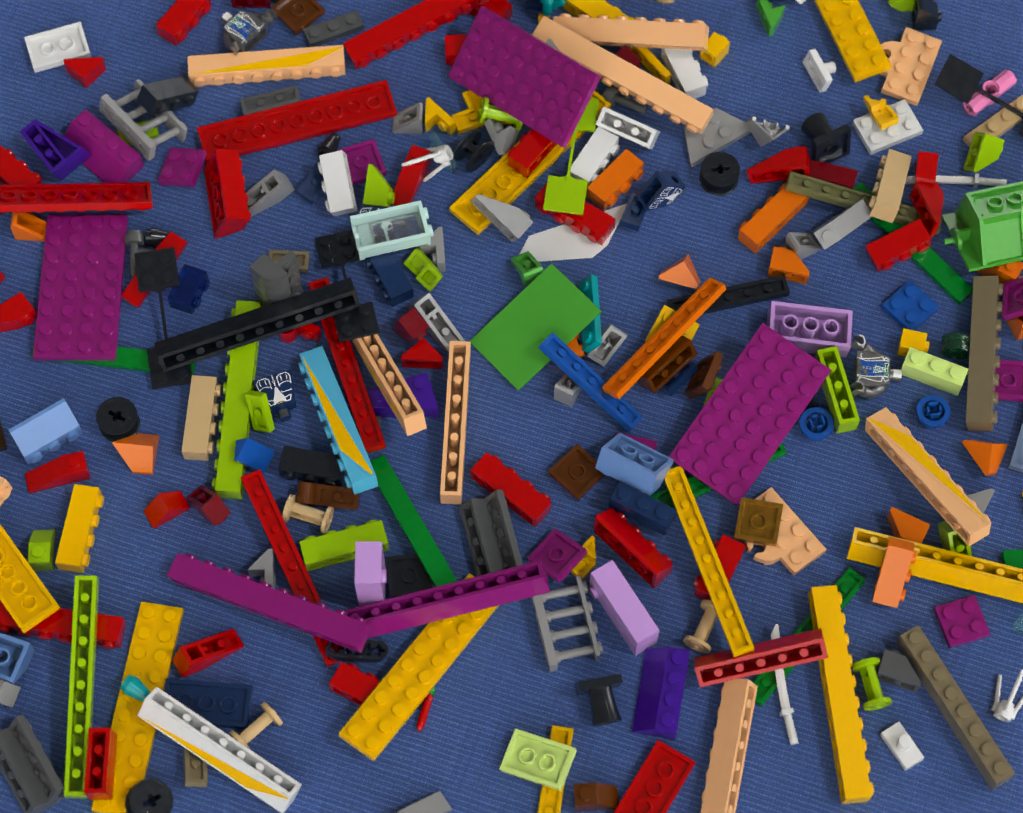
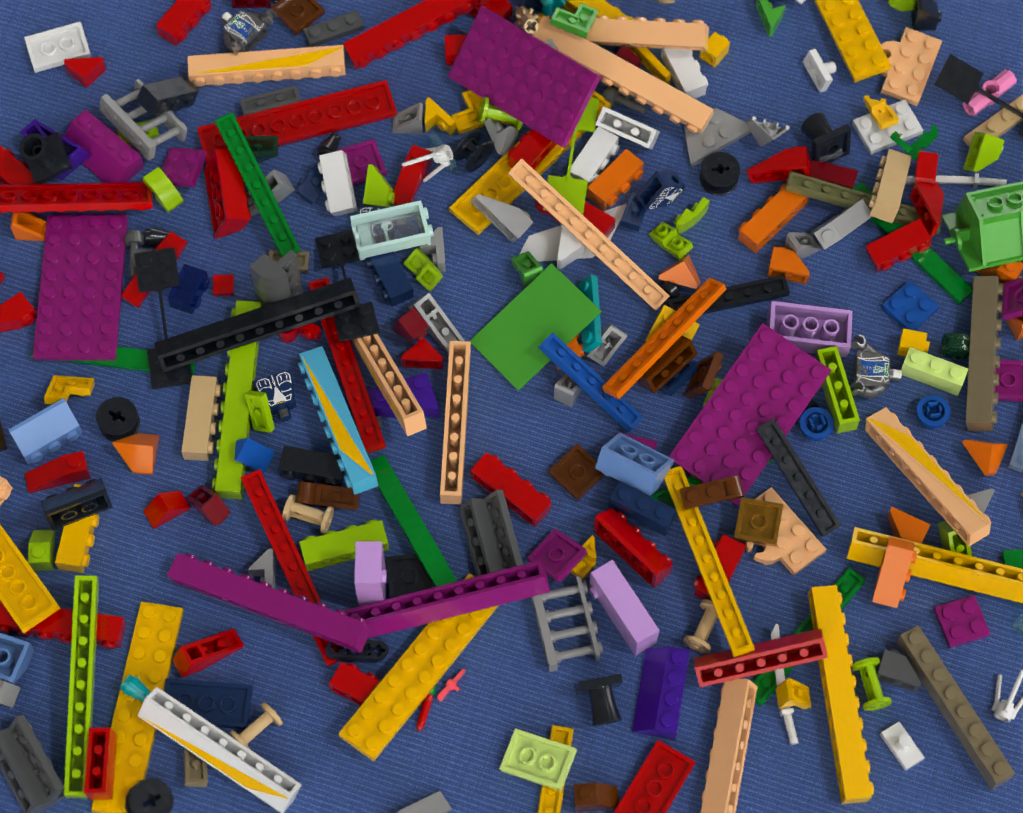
none -> black plant [19,132,73,184]
none -> black slope [41,478,113,531]
none -> yellow plate [44,375,95,404]
none -> lime slope [143,167,184,213]
none -> red tile [213,274,234,296]
none -> green tile [214,112,301,257]
none -> clear green slope [245,136,278,162]
none -> coral piece [437,668,466,702]
none -> light nougat plate [508,159,670,311]
none -> tan piece [514,5,539,33]
none -> bright green plate [550,3,599,39]
none -> white slope [557,225,584,270]
none -> lime slope [649,222,694,260]
none -> black tile [661,281,681,299]
none -> lime slope [674,197,710,235]
none -> reddish brown plate [679,475,744,511]
none -> black plate [755,418,841,537]
none -> yellow slope [776,678,812,709]
none -> green piece [890,125,938,160]

